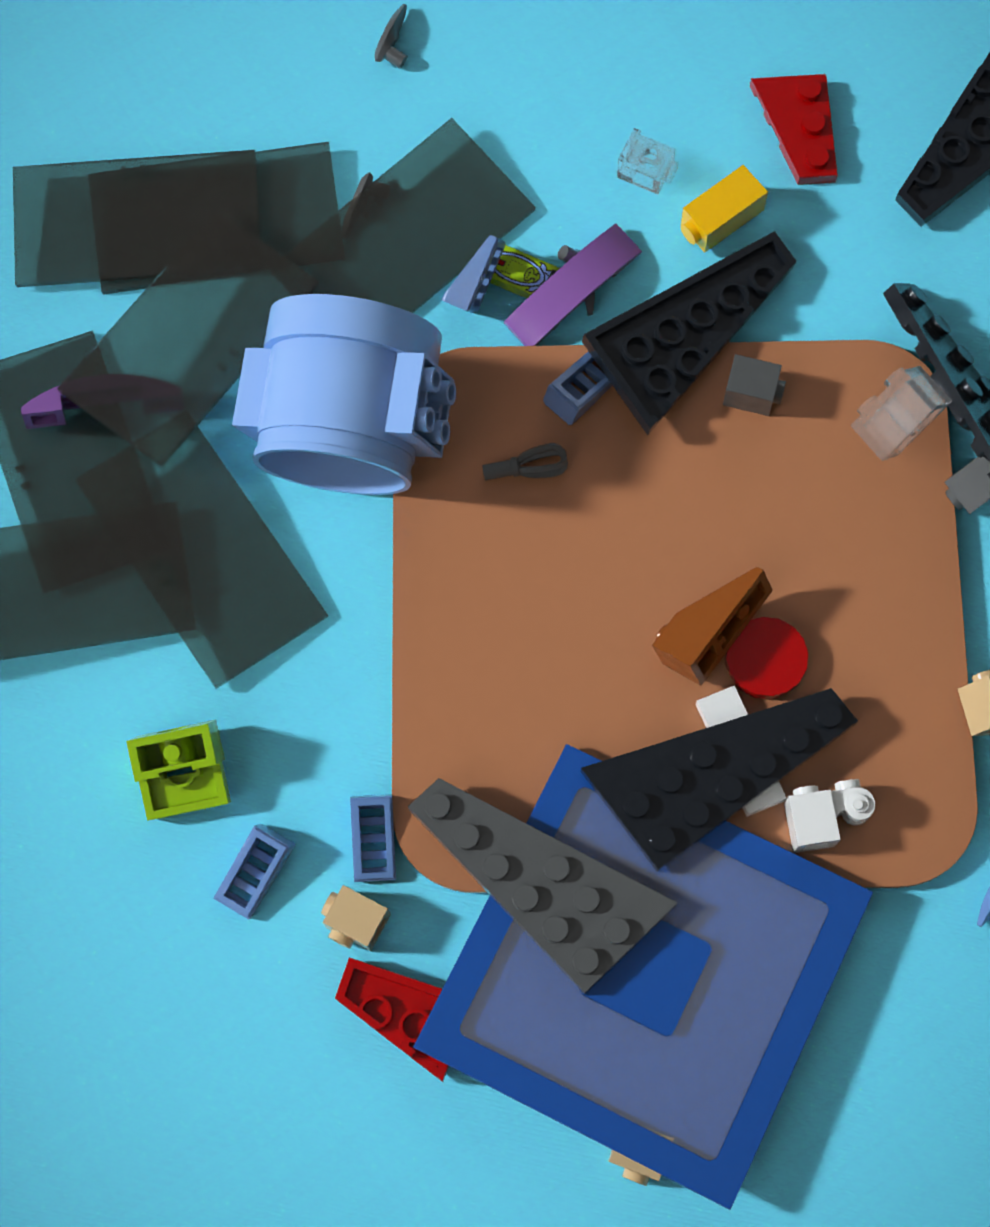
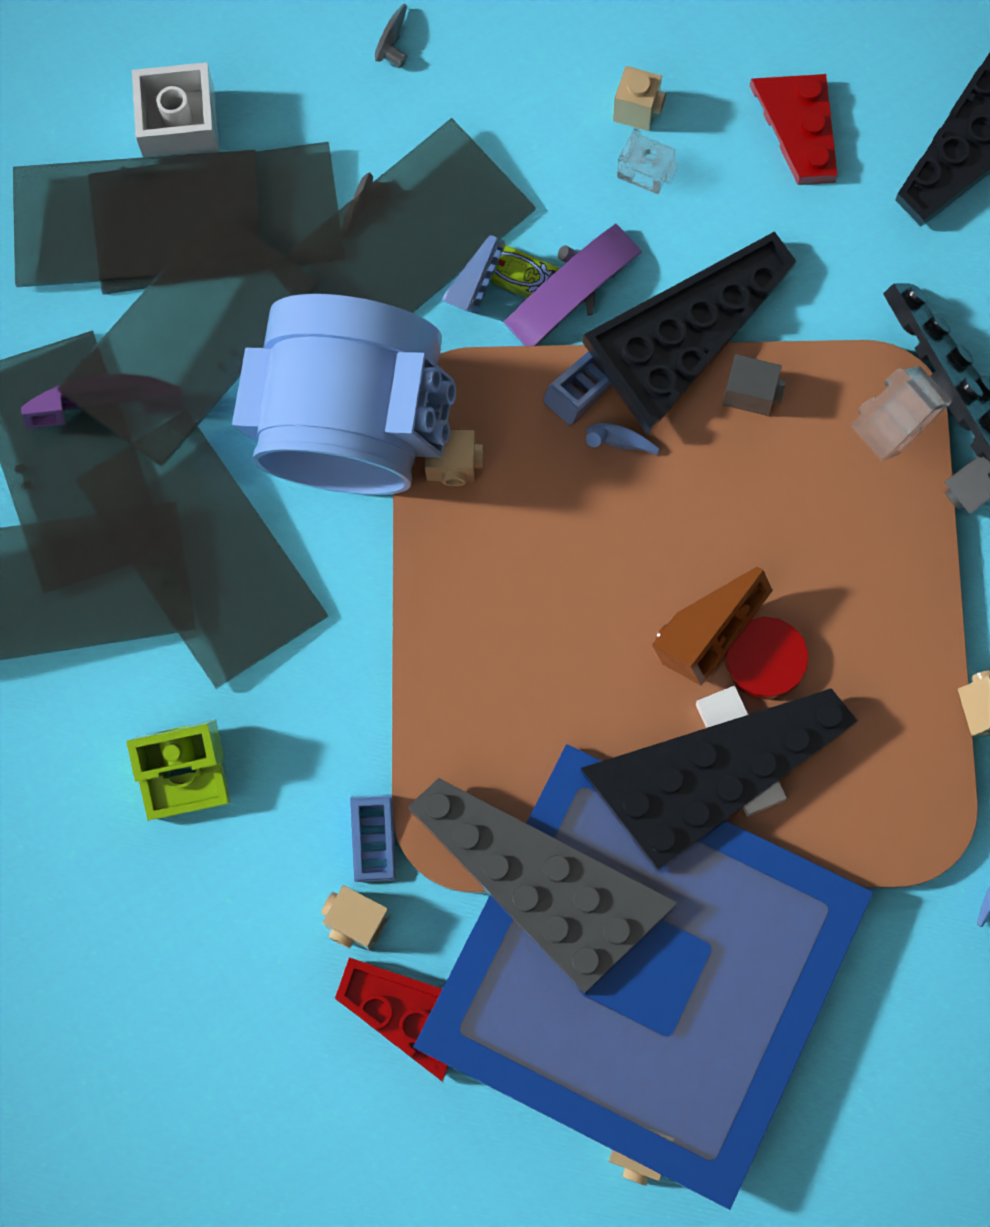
medium blue slope [213,824,296,920] -> none
dark grey piece [482,443,568,481] -> none
yellow brick [681,165,768,253] -> none
white brick [784,779,875,853] -> none
none -> white brick [132,62,219,160]
none -> tan brick [425,430,483,487]
none -> medium blue bar [585,423,659,455]
none -> tan brick [613,66,666,131]

